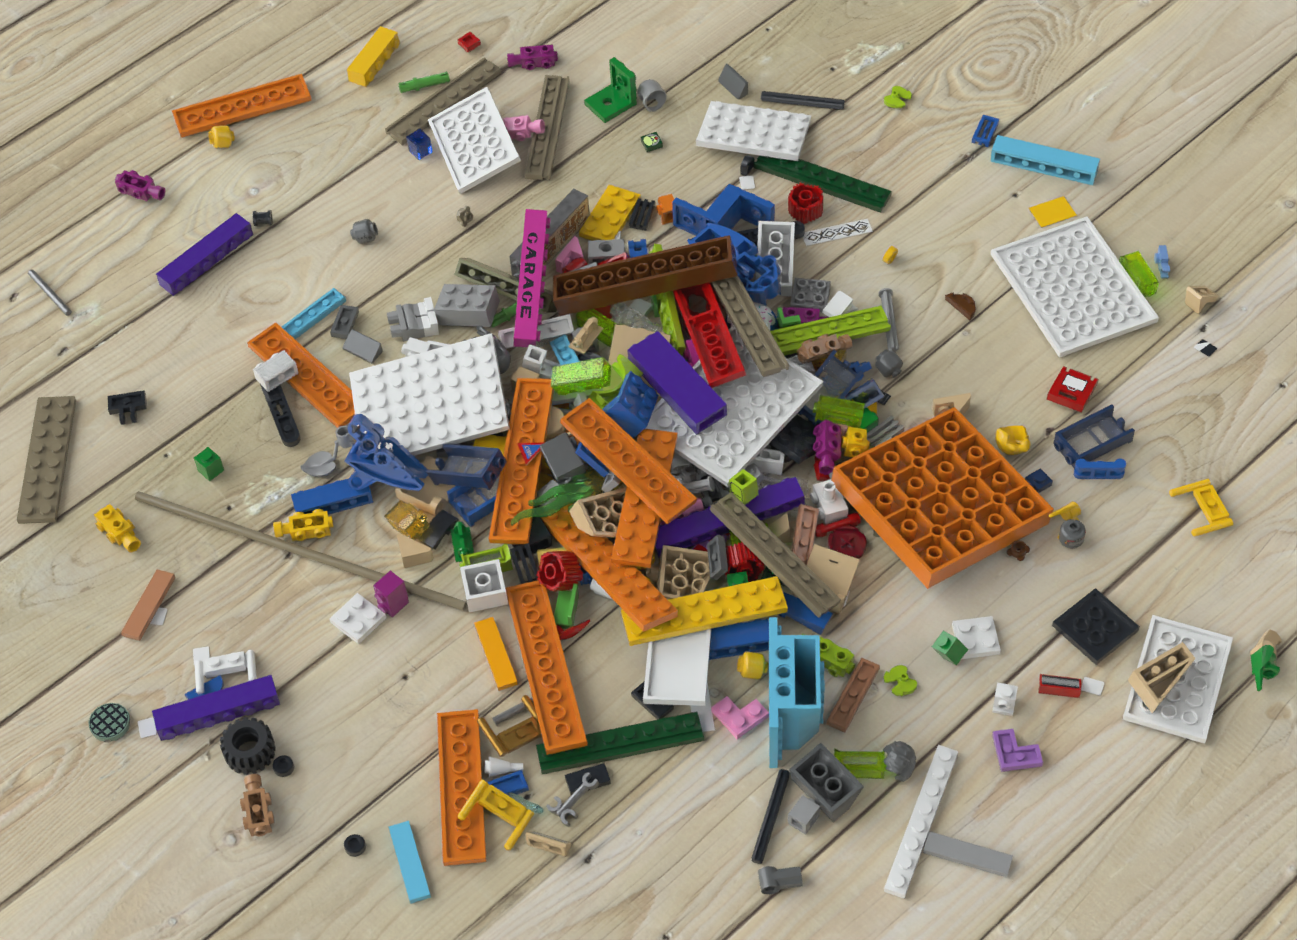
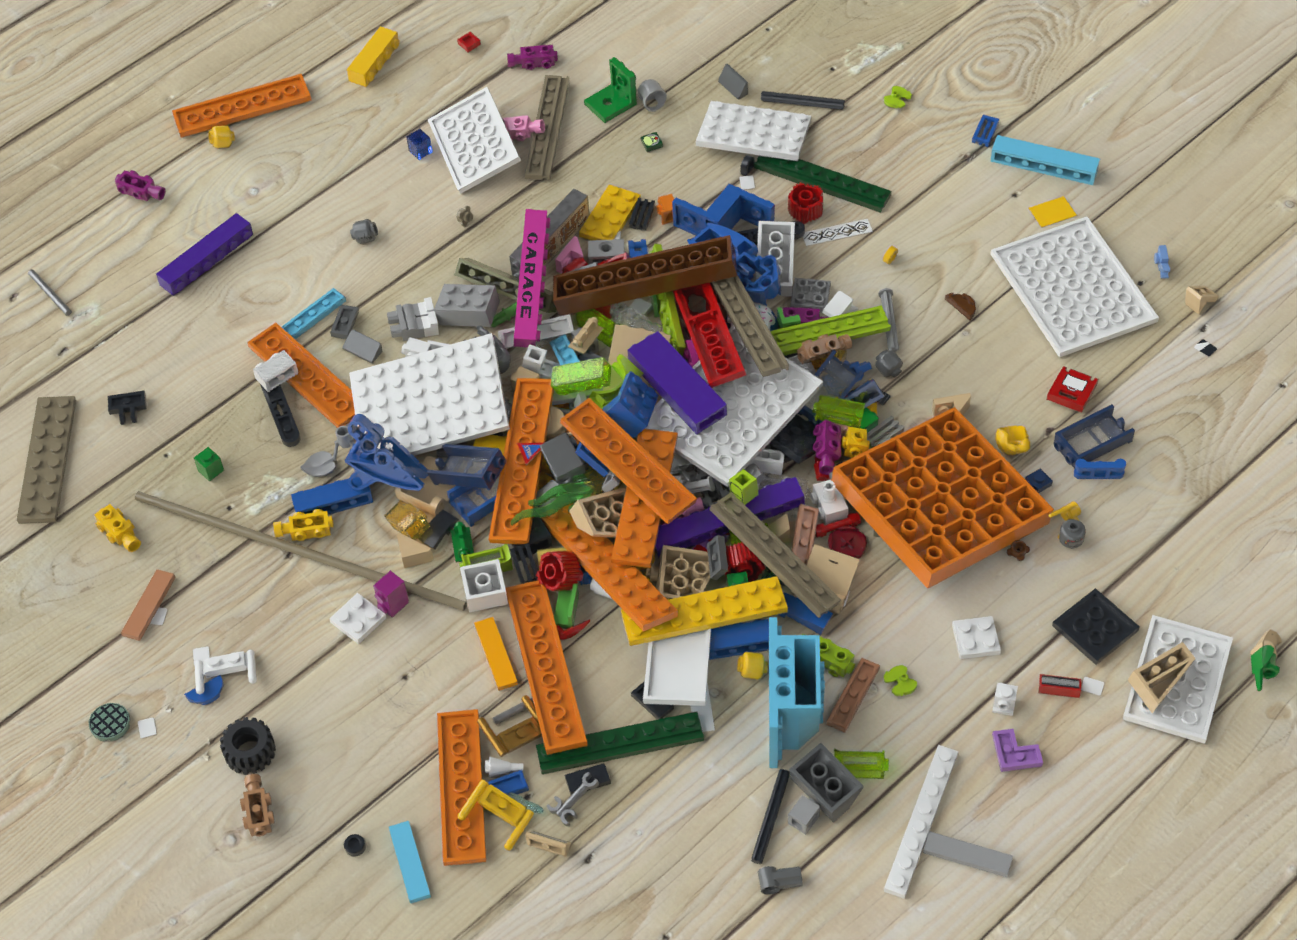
dark purple brick [152,675,280,741] -> none
black bush [253,210,273,226] -> none
black tile [272,755,294,777] -> none
dark tan plate [385,57,501,145] -> none
bright green pin [398,71,450,93] -> none
bright pink plate [711,696,769,739] -> none
dark grey hair [883,741,916,782] -> none
green brick [931,630,968,666] -> none
clear neon green window [1119,251,1159,297] -> none
yellow plate [1169,479,1233,537] -> none

